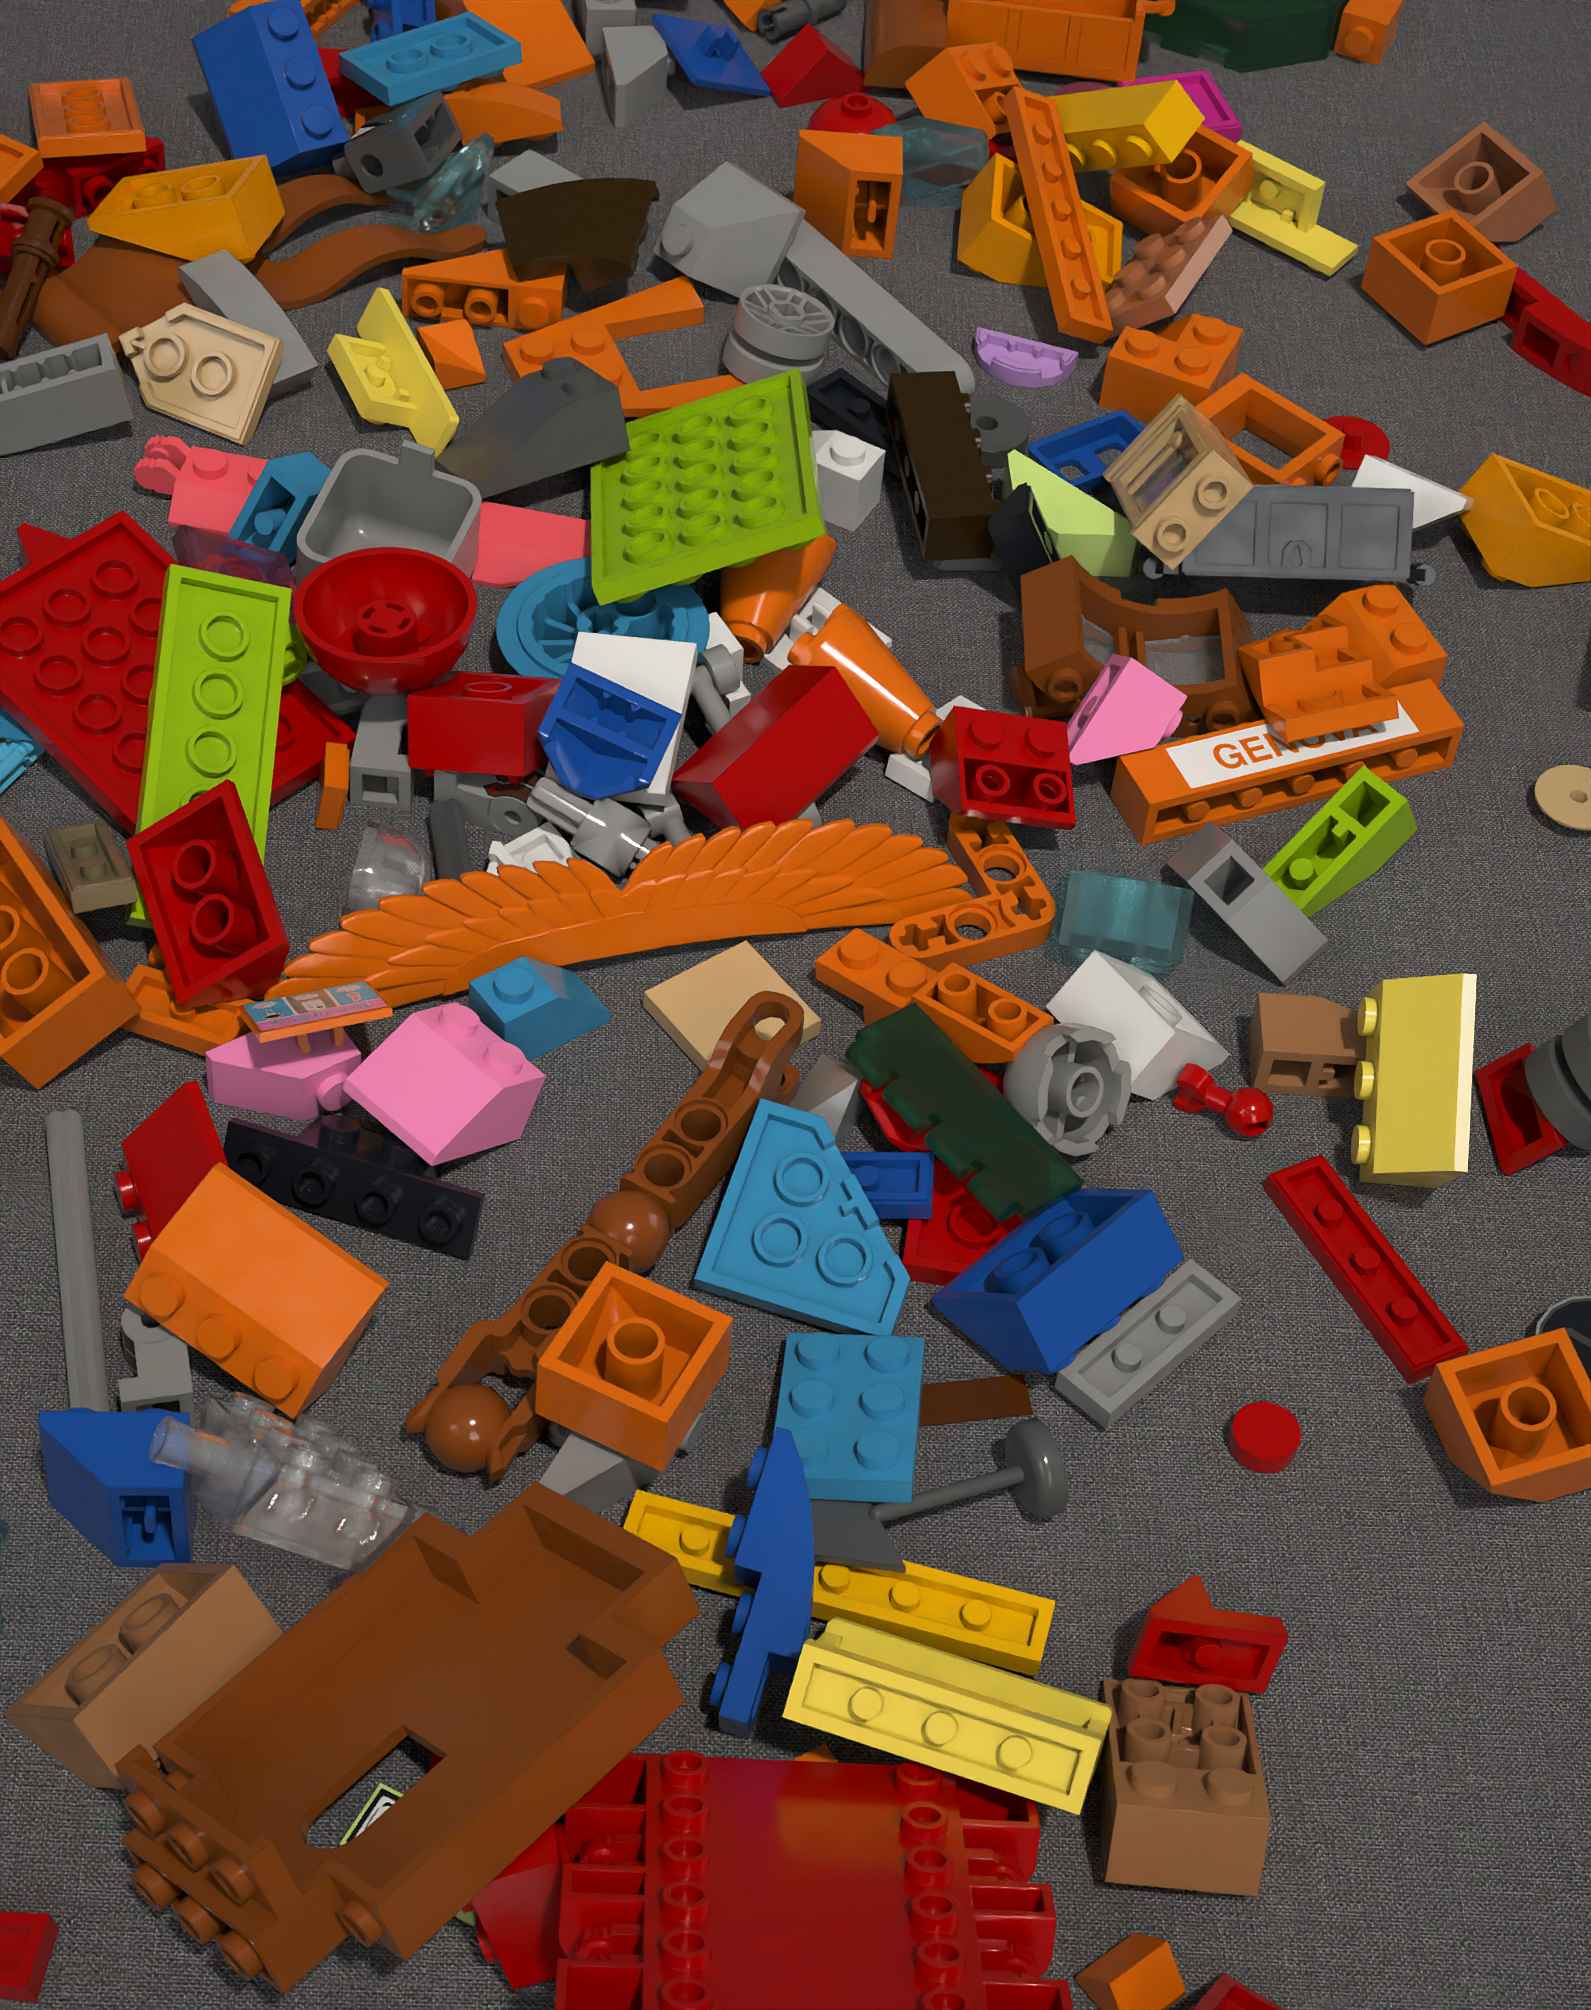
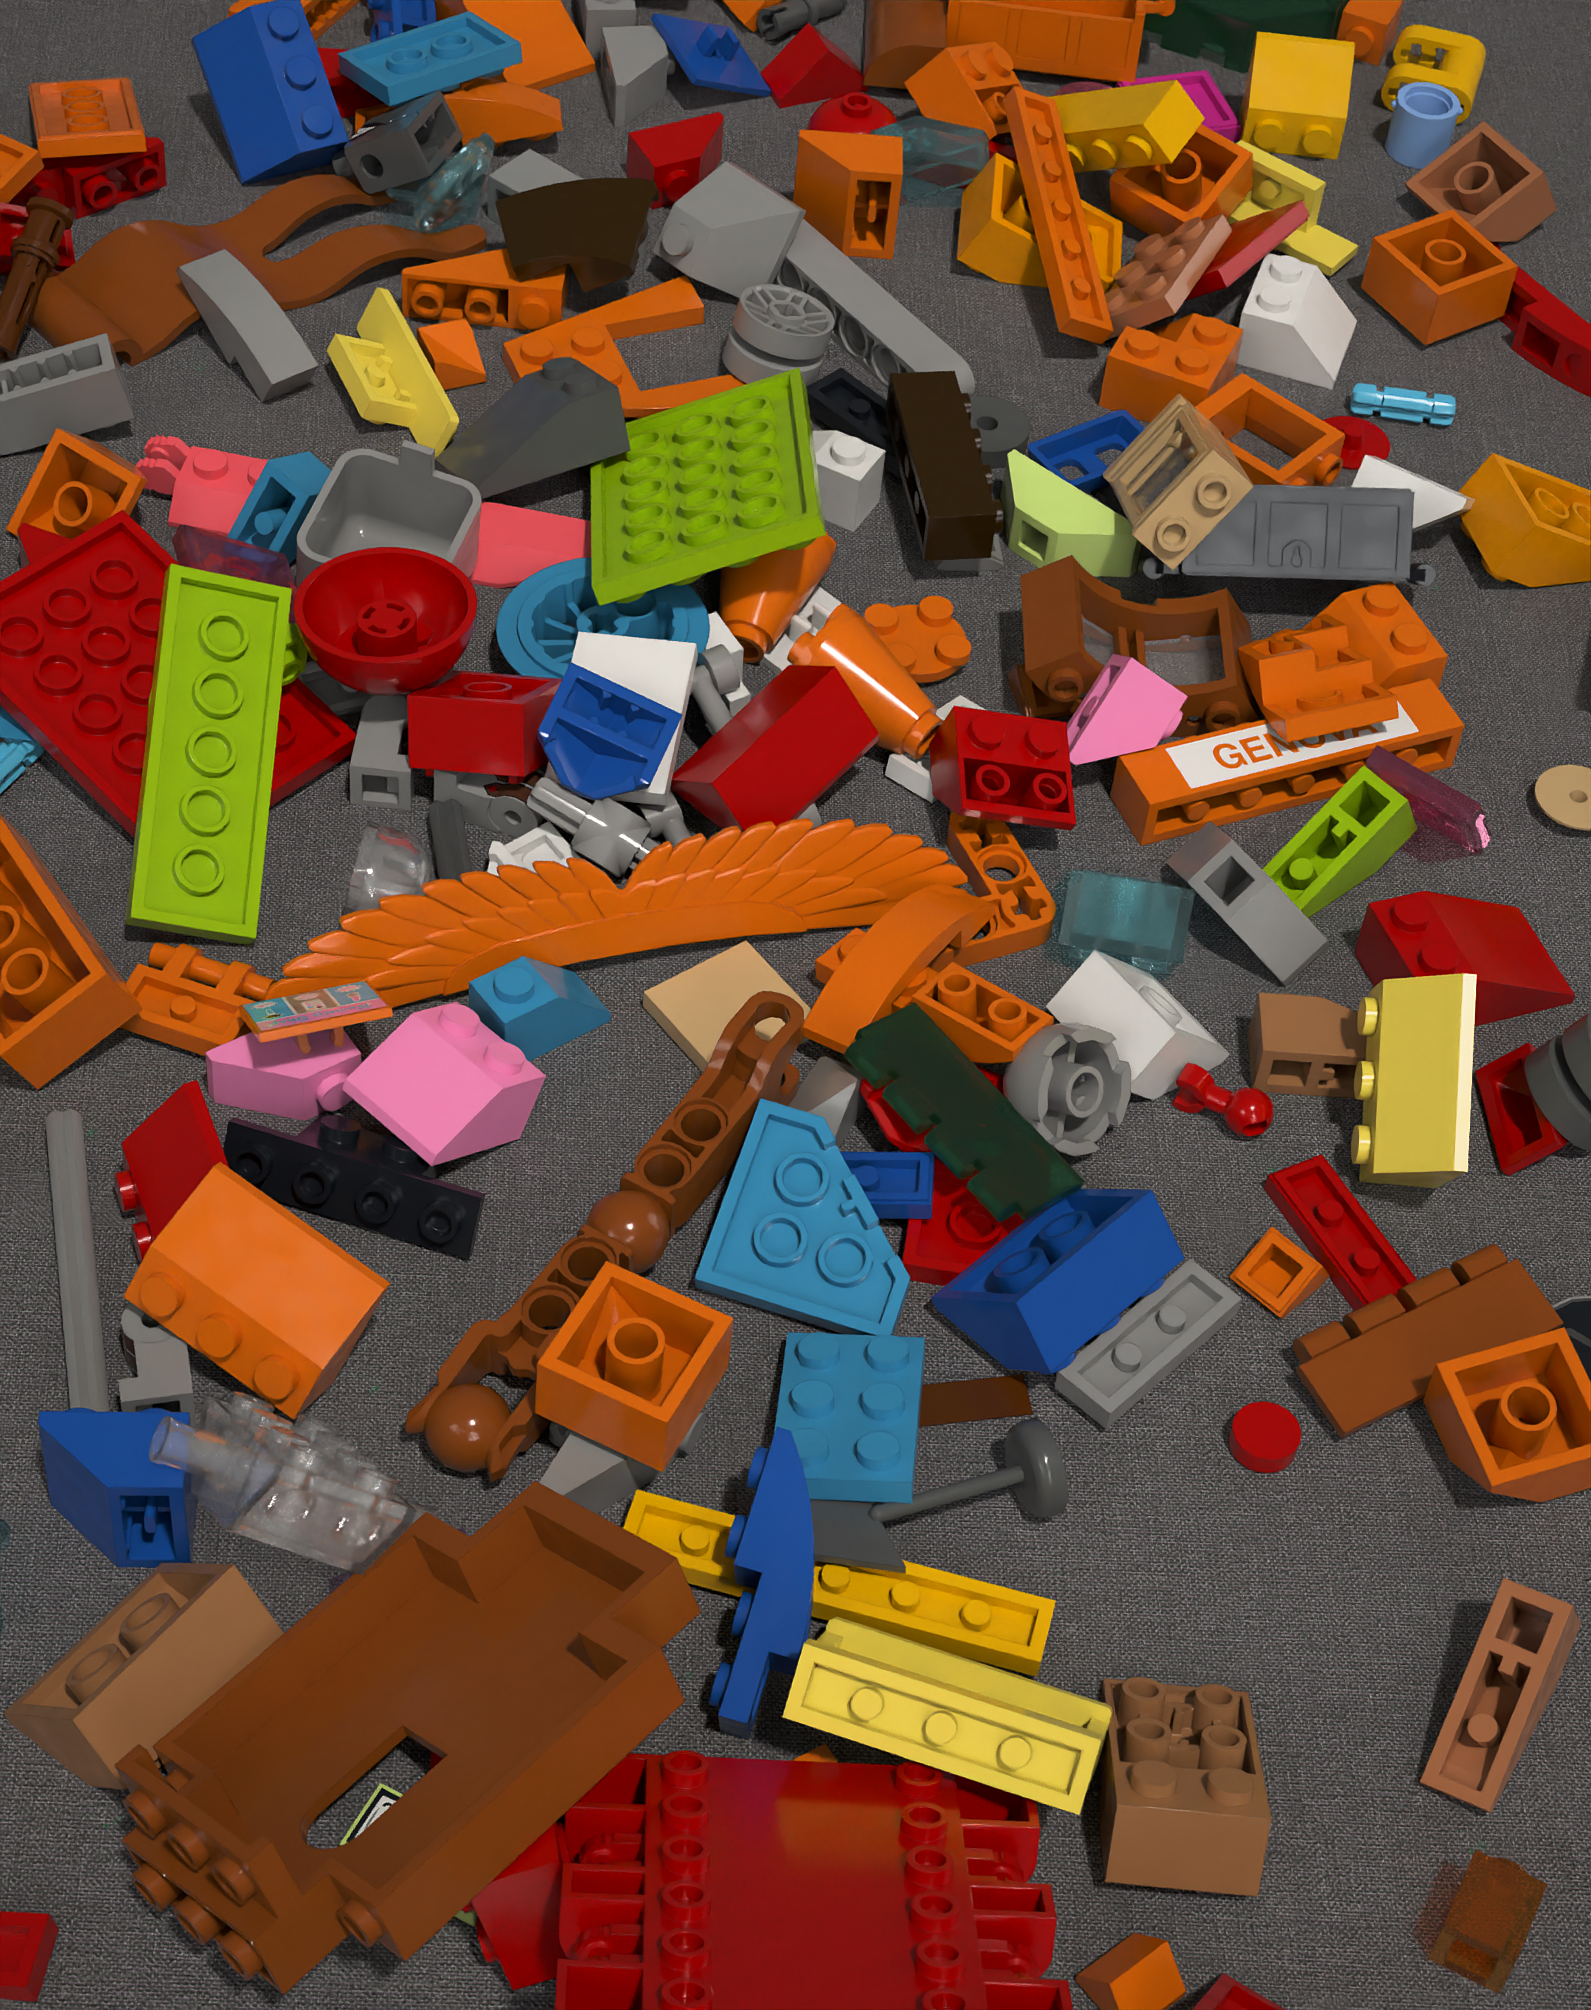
dark tan tile [44,819,138,914] -> none
light orange slope [86,154,286,265] -> none
tan tile [118,303,284,445] -> none
red slope [125,779,291,1008] -> none
orange tile [315,742,350,831] -> none
lavender tile [974,327,1079,388] -> none
black slope [987,482,1061,607] -> none
red slope [1126,1575,1289,1694] -> none
none -> orange slope [6,428,148,539]
none -> red slope [626,112,724,210]
none -> orange slope [803,883,995,1060]
none -> orange piece [864,595,972,683]
none -> red tile [1185,200,1310,301]
none -> orange slope [1229,1226,1329,1320]
none -> white slope [1237,253,1357,390]
none -> yellow slope [1239,31,1355,160]
none -> dark orange windscreen [1293,1244,1564,1439]
none -> medium azure axle [1350,383,1456,427]
none -> red slope [1354,891,1575,1027]
none -> clear pink tile [1365,745,1492,854]
none -> yellow connector [1381,24,1486,124]
none -> light blue piece [1385,82,1463,169]
none -> nougat slope [1420,1578,1581,1814]
none -> clear orange brick [1428,1850,1548,1994]

